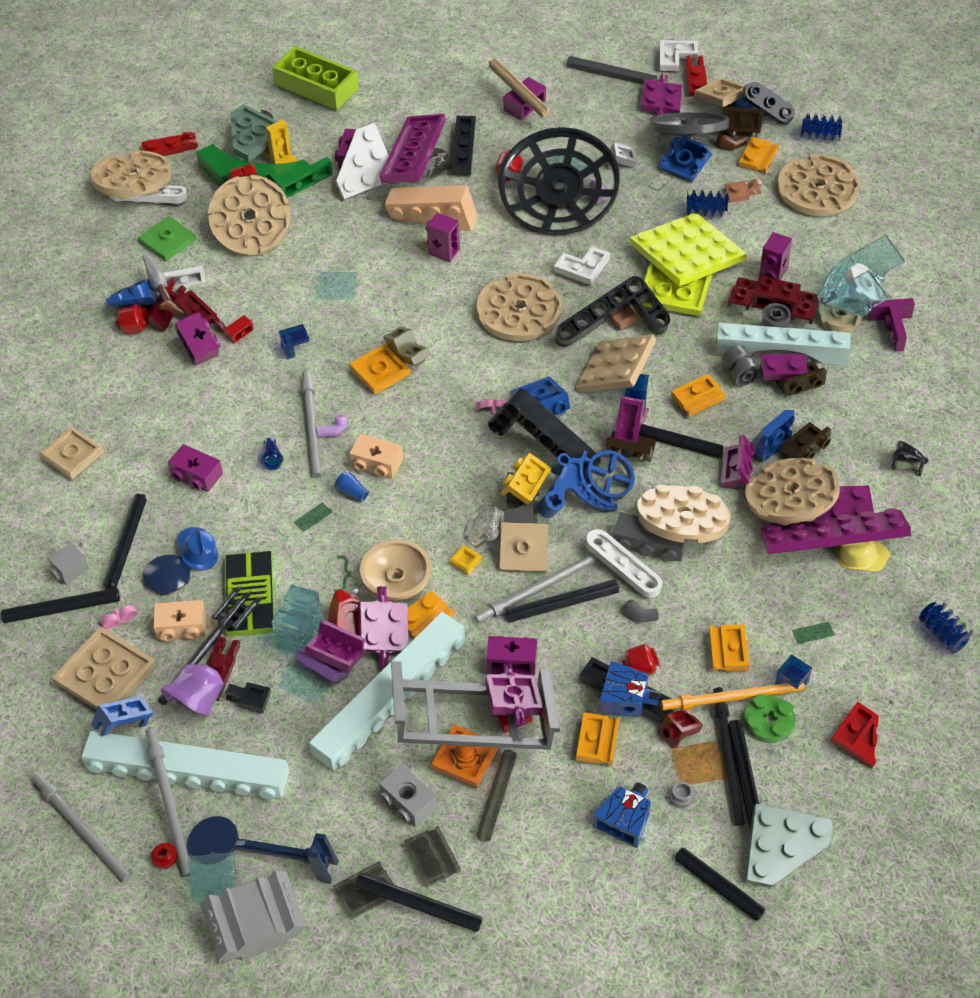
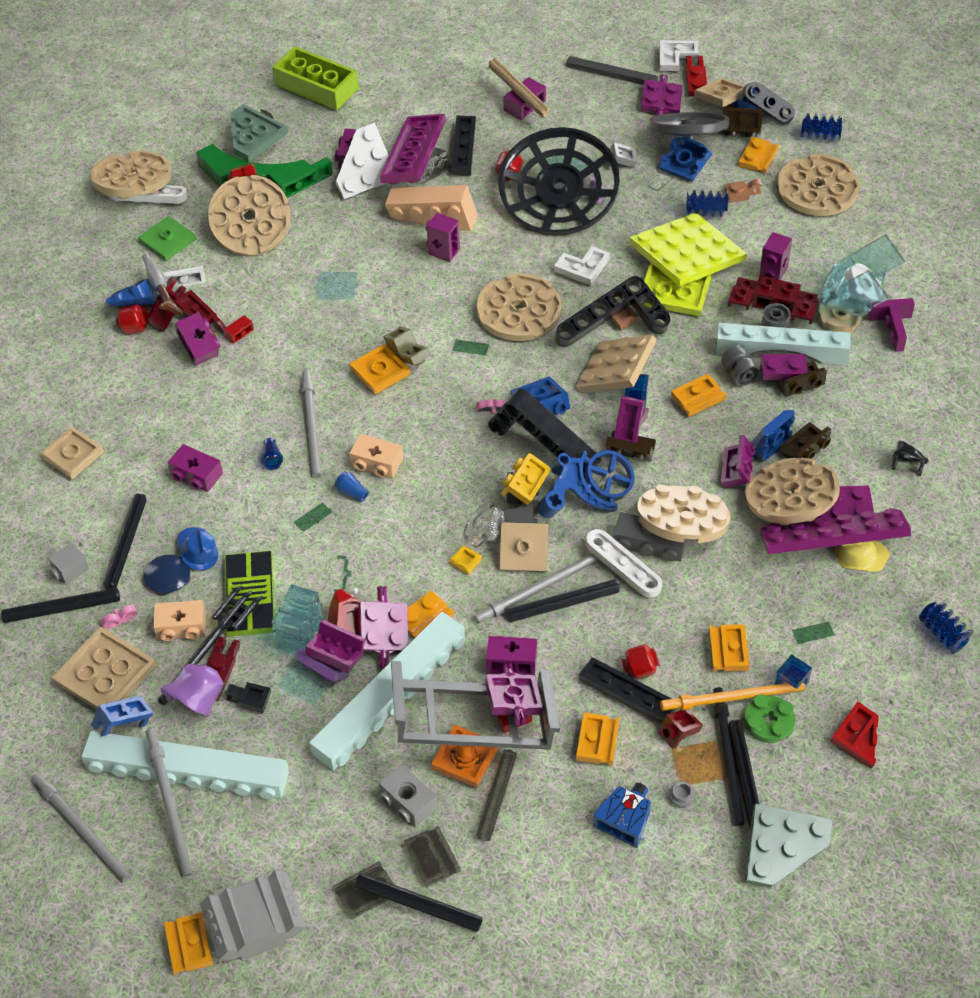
red hinge [141,131,198,156] -> none
red plate [151,843,177,868] -> none
dark blue piece [187,816,338,884] -> none
clear light blue piece [190,852,236,903] -> none
yellow bracket [263,119,298,164] -> none
clear blue panel [279,324,310,359] -> none
lavender arm [317,415,348,437] -> none
tan dish [360,539,431,600] -> none
blue torso [600,661,661,717] -> none
dark grey arm [624,600,659,623] -> none
black axle [638,424,724,458] -> none
black axle [675,847,766,921] -> none
reddish brown arm [716,135,747,151] -> none
none -> light orange plate [164,912,213,975]
none -> clear green window [452,339,489,356]

